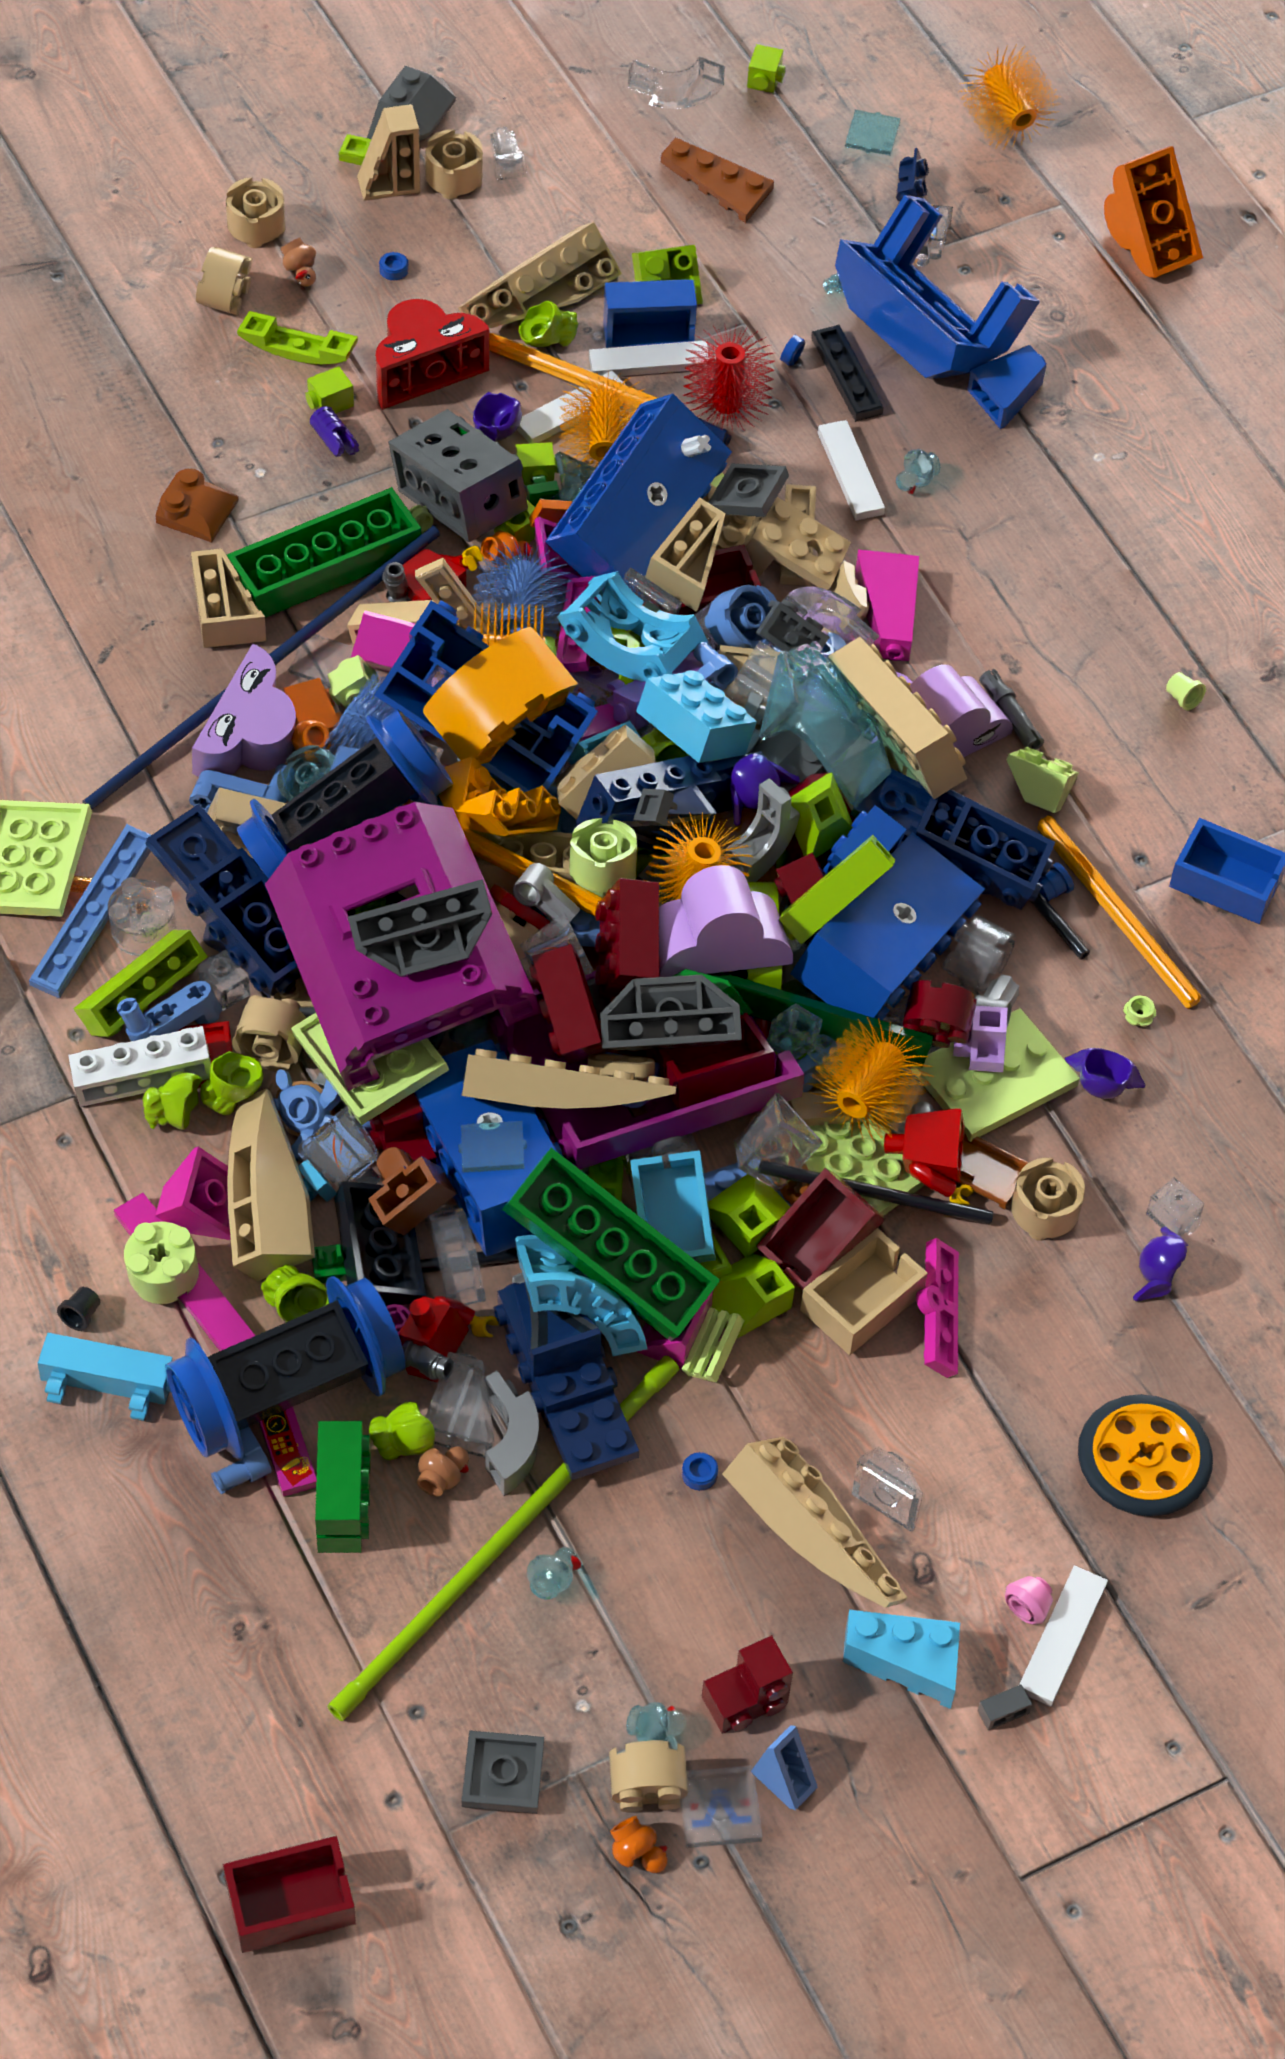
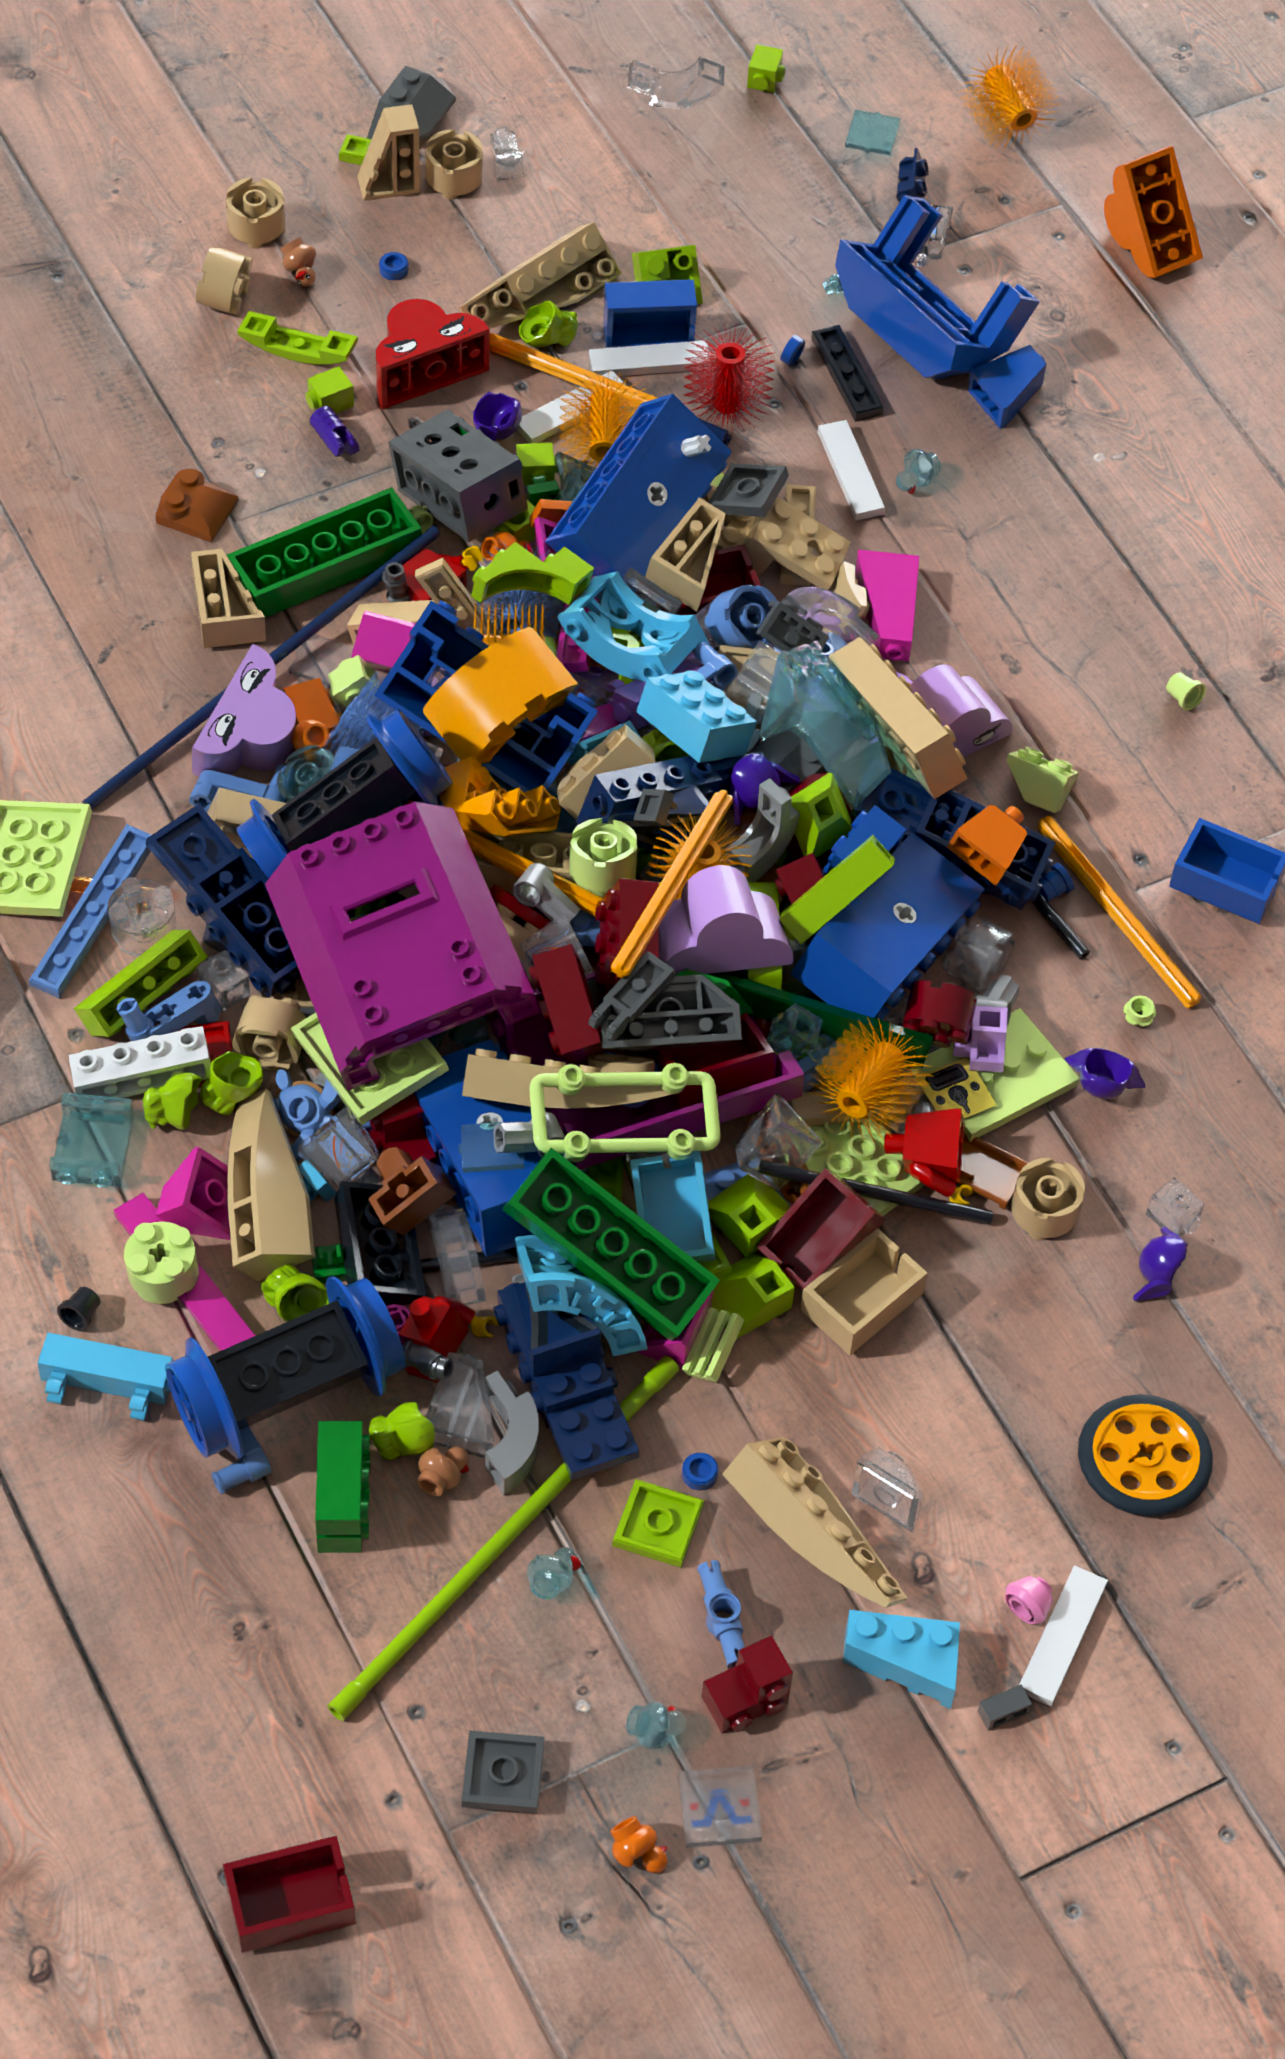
tile [259,1407,316,1497] -> none
dark grey wedge [348,879,492,977] -> none
tan brick [609,1740,688,1812] -> none
dark orange wing [661,137,774,223] -> none
medium blue slope [751,1725,818,1810] -> none
dark pink hinge [916,1238,959,1378] -> none
dark grey pin [979,669,1044,750] -> none
none -> clear light blue panel [49,1093,134,1188]
none -> lime arch [471,542,594,605]
none -> light grey piece [493,1112,565,1158]
none -> yellowish green bar [529,1063,721,1162]
none -> dark grey hinge [588,951,675,1041]
none -> light orange axle [611,790,733,978]
none -> lime tile [612,1479,704,1568]
none -> medium blue pin [697,1560,745,1669]
none -> sticker [914,1057,996,1119]
none -> orange torso [947,805,1027,885]

